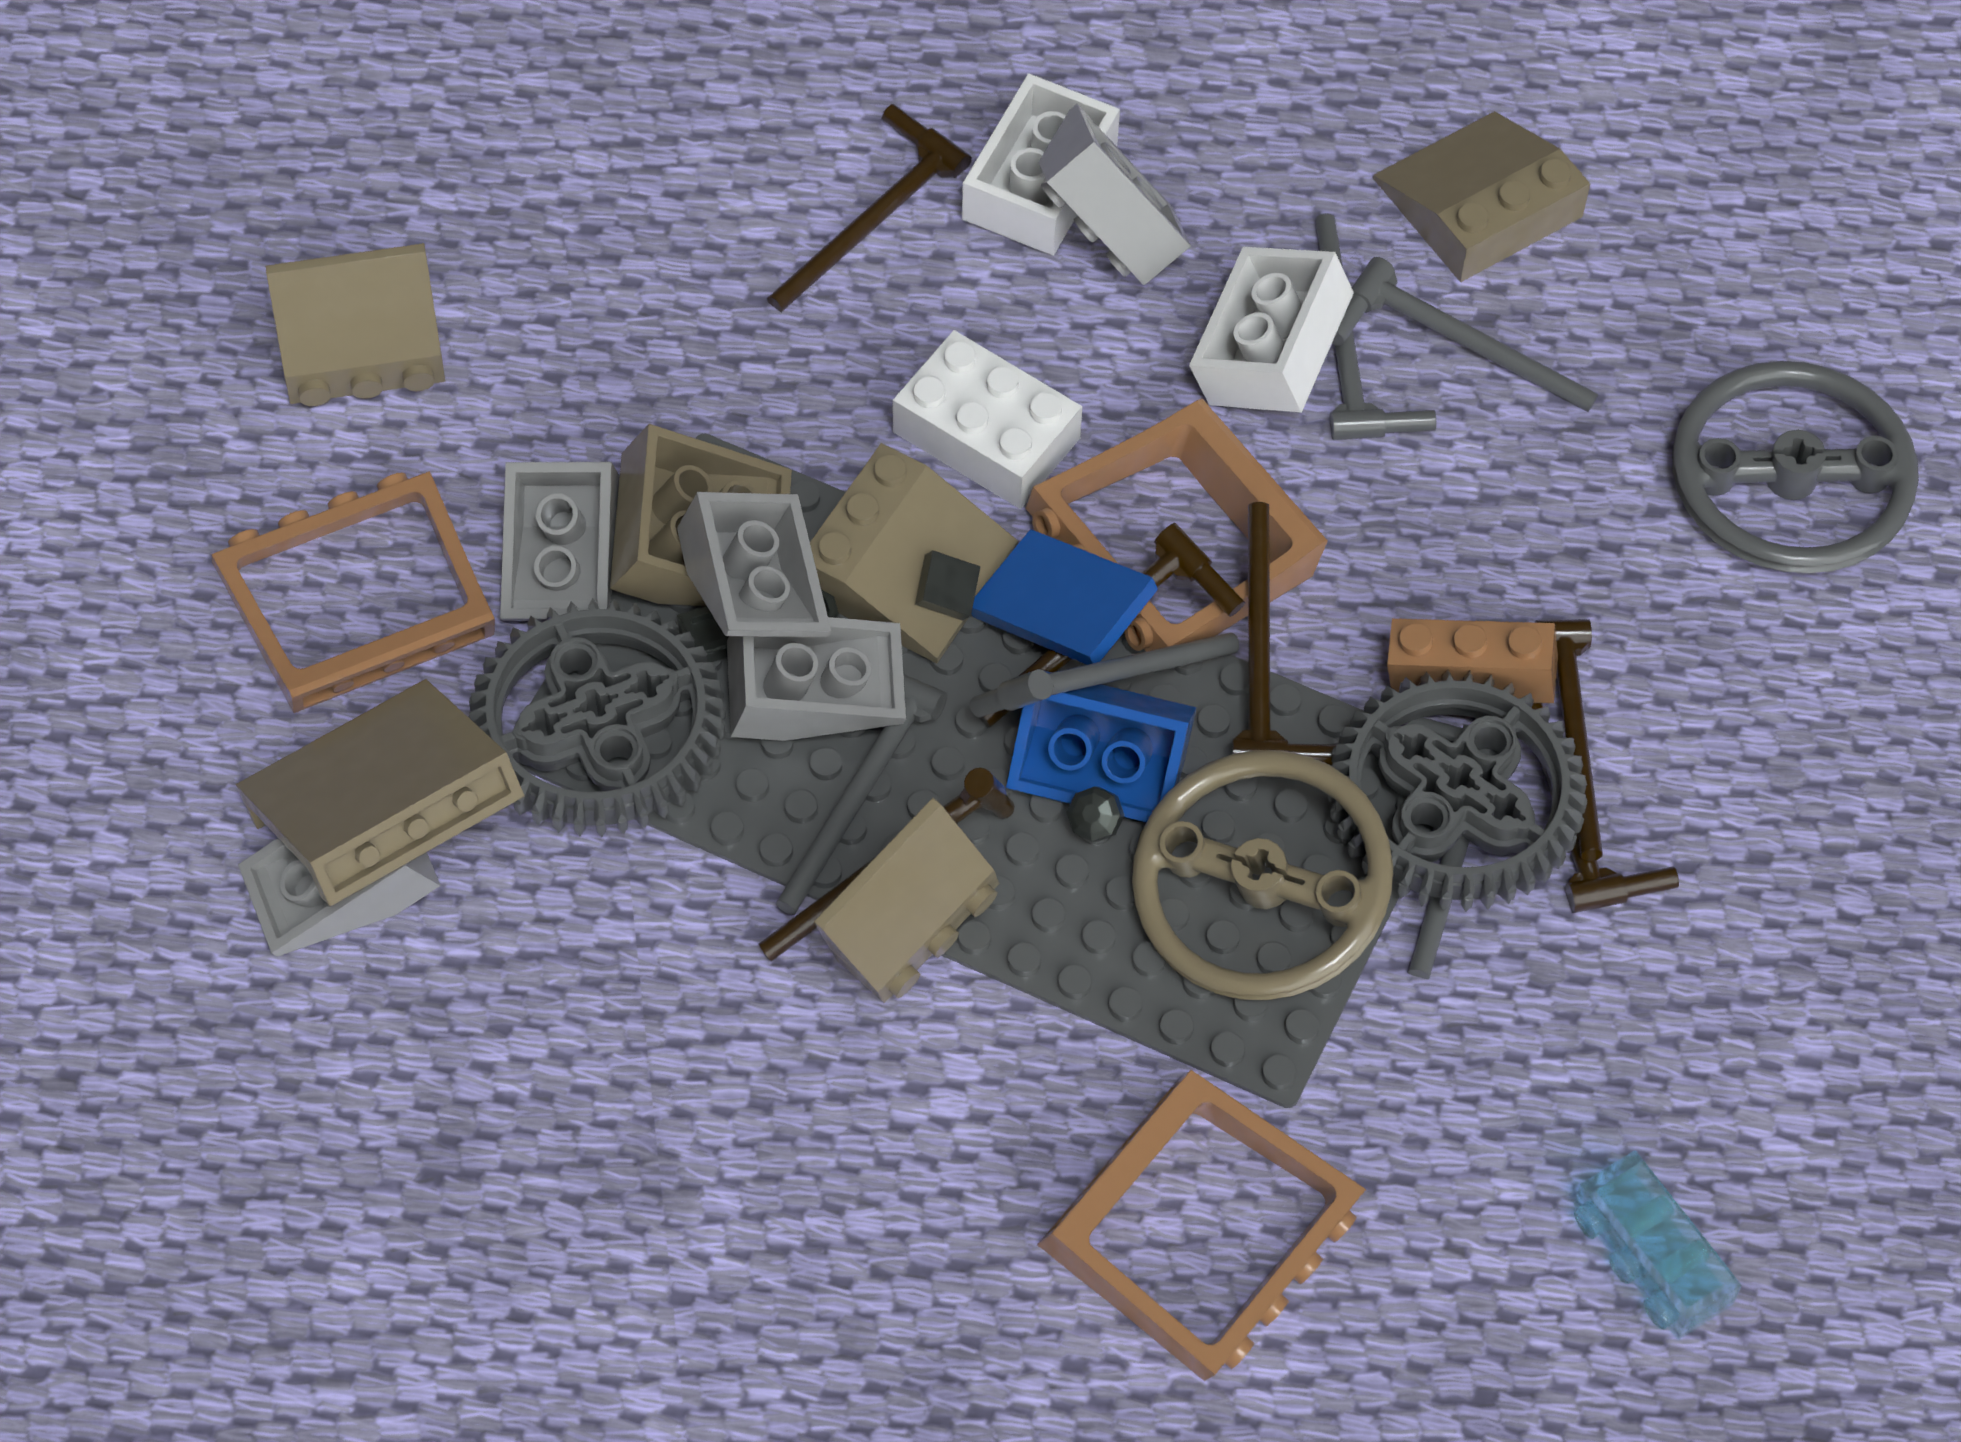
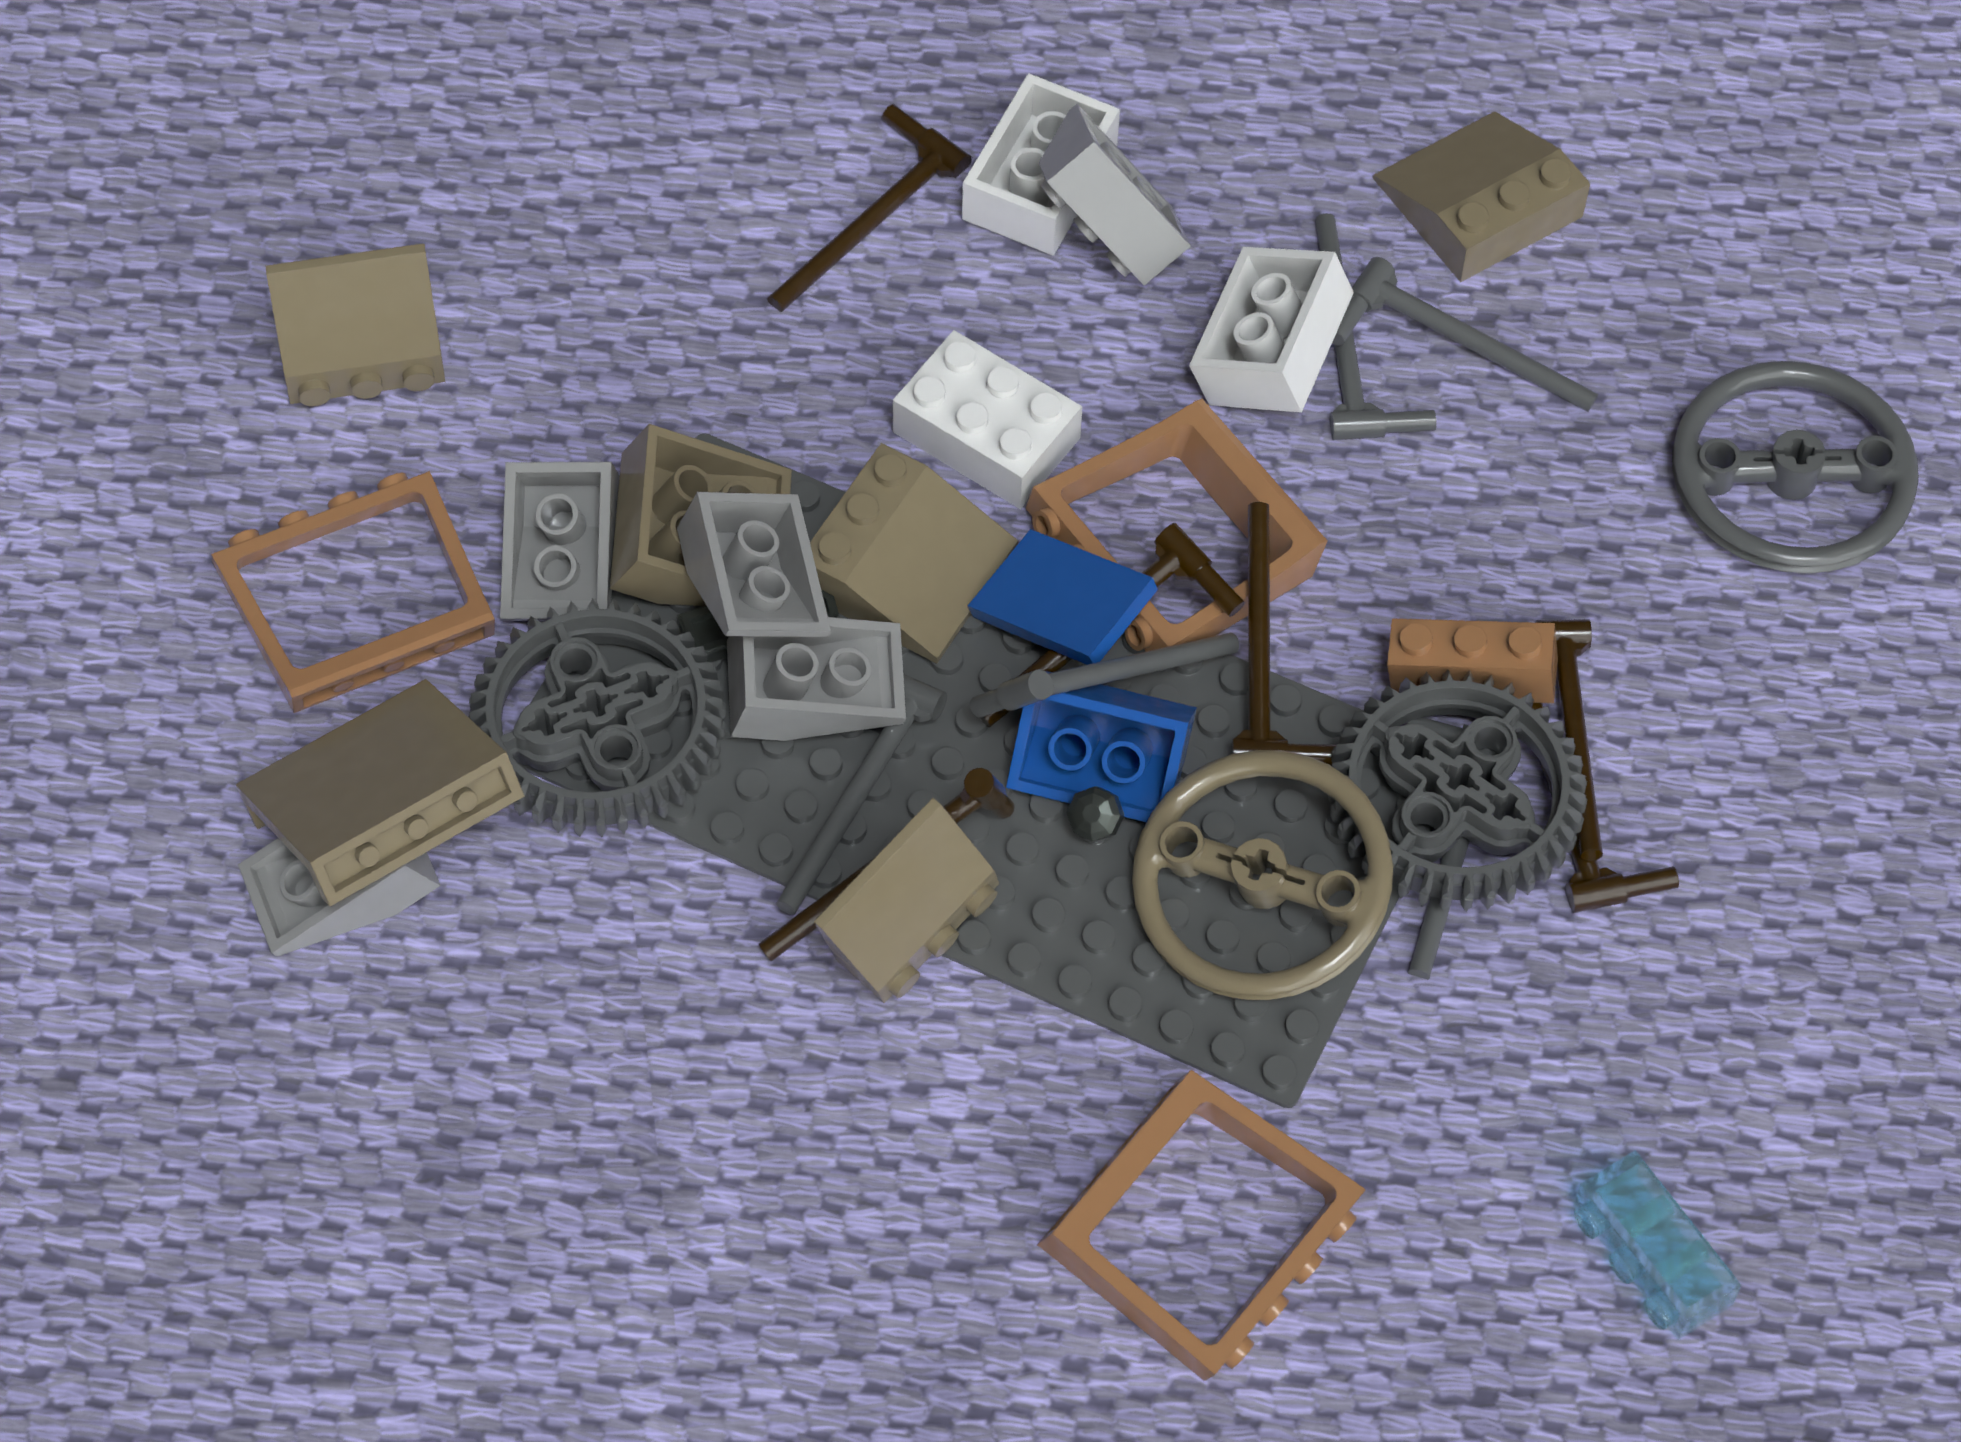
pearl dark grey tile [915,550,980,621] -> none

